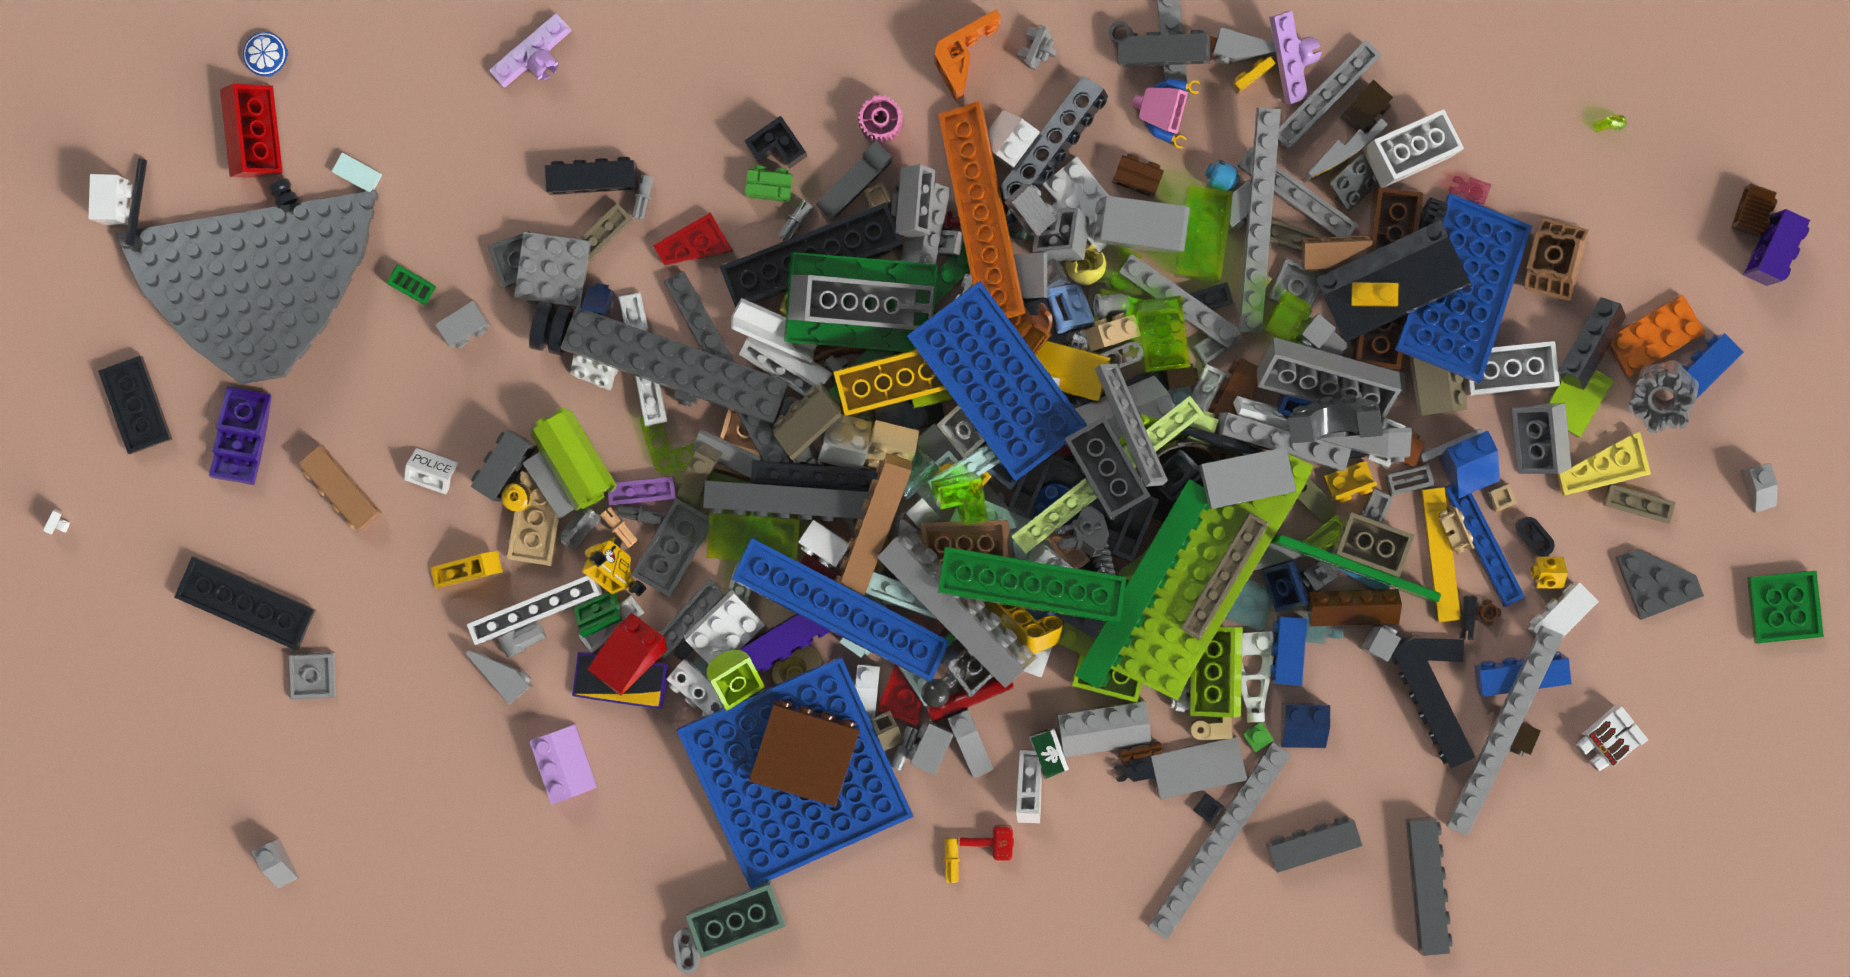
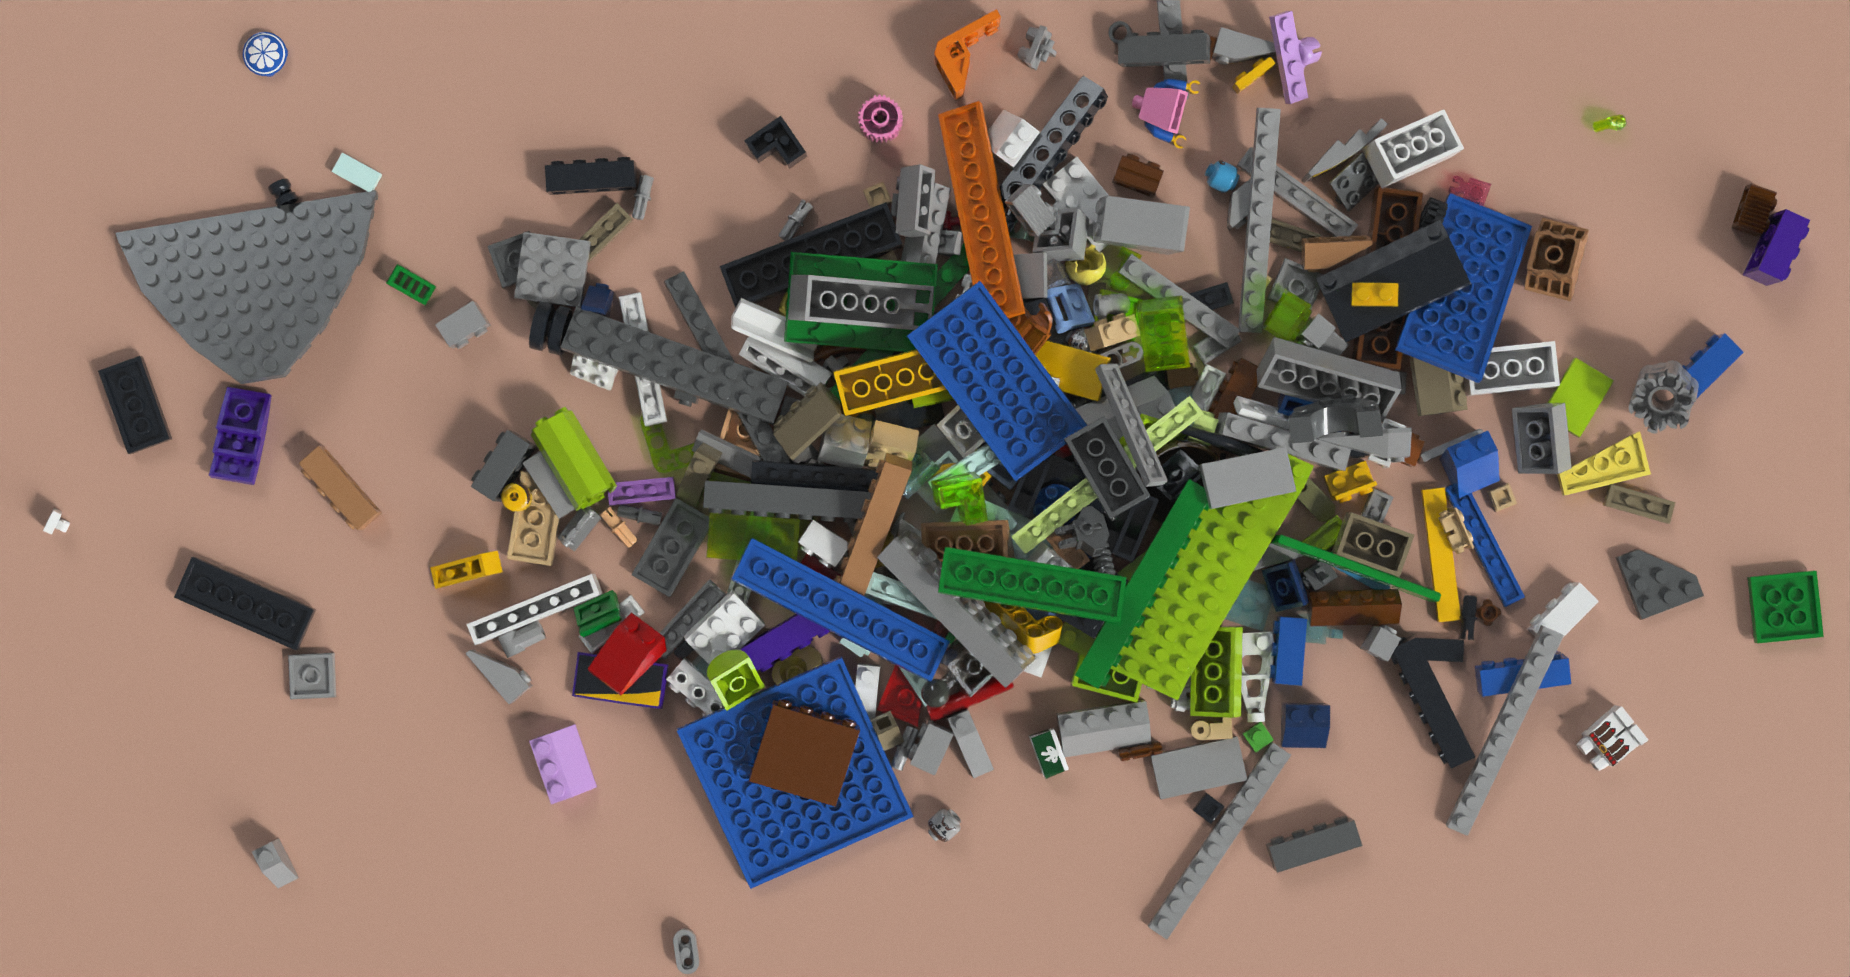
white brick [88,174,134,226] -> none
black bar [125,159,147,246] -> none
red slope [220,84,283,178] -> none
white panel [404,448,458,495] -> none
lavender plate [489,13,571,88] -> none
yellow torso [582,537,647,597] -> none
red wing [653,212,733,266] -> none
sand green brick [685,881,787,958] -> none
bright green brick [745,166,793,203] -> none
dark grey beam [816,141,893,221] -> none
white slope [906,498,940,529] -> none
yellow axle [943,838,960,883] -> none
red piece [959,825,1014,861] -> none
white slope [1016,750,1042,823] -> none
black plate [1114,756,1155,782] -> none
clear neon green brick [1174,186,1233,283] -> none
dark tan tile [1180,512,1269,640] -> none
light grey plate [1278,40,1381,150] -> none
dark brown brick [1340,80,1393,132] -> none
light grey tile [1385,464,1434,496] -> none
dark grey brick [1405,817,1453,956] -> none
dark brown brick [1510,722,1541,756] -> none
black plate [1516,517,1555,556] -> none
yellow brick [1531,557,1568,589] -> none
black brick [1558,297,1626,390] -> none
orange plate [1609,295,1706,377] -> none
light grey slope [1741,463,1778,513] -> none
none -> light grey head [928,809,961,842]

